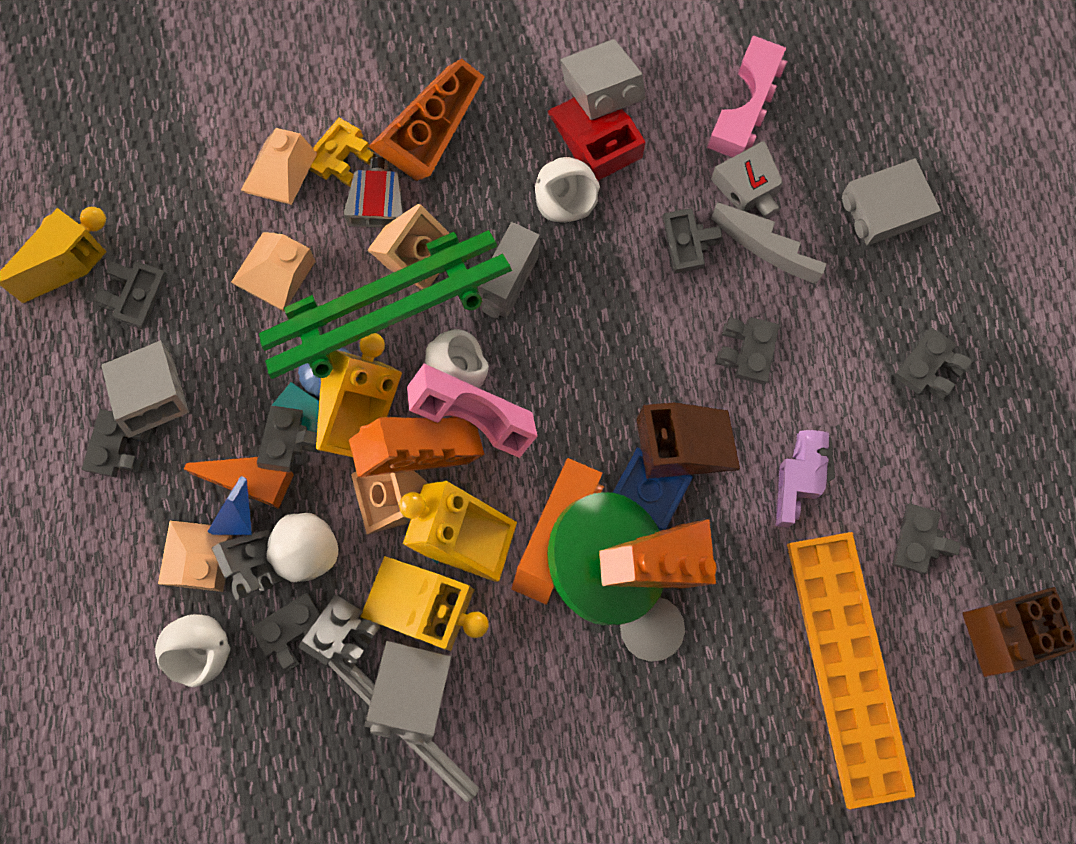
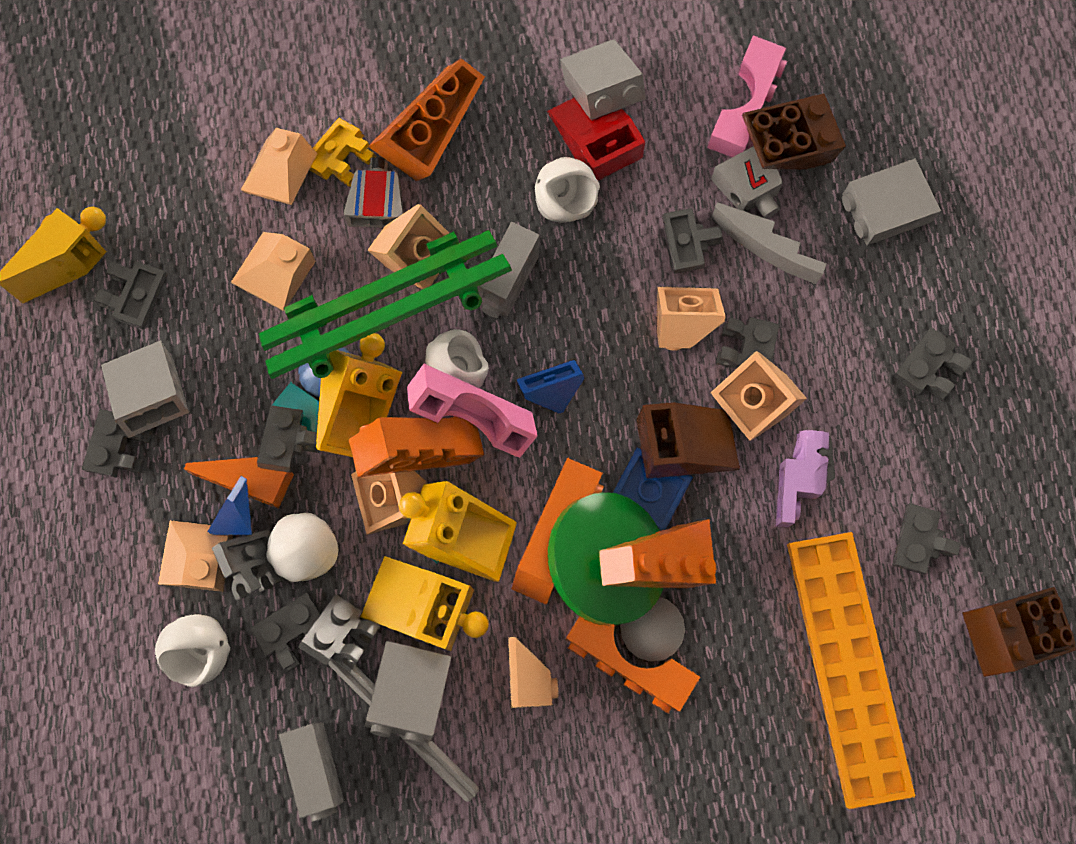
none -> light grey brick [279,723,344,822]
none -> light nougat slope [508,637,558,708]
none -> blue slope [516,360,584,413]
none -> orange arch [565,616,700,714]
none -> light nougat slope [657,287,725,351]
none -> light nougat slope [711,351,807,441]
none -> reddish brown slope [742,93,846,170]

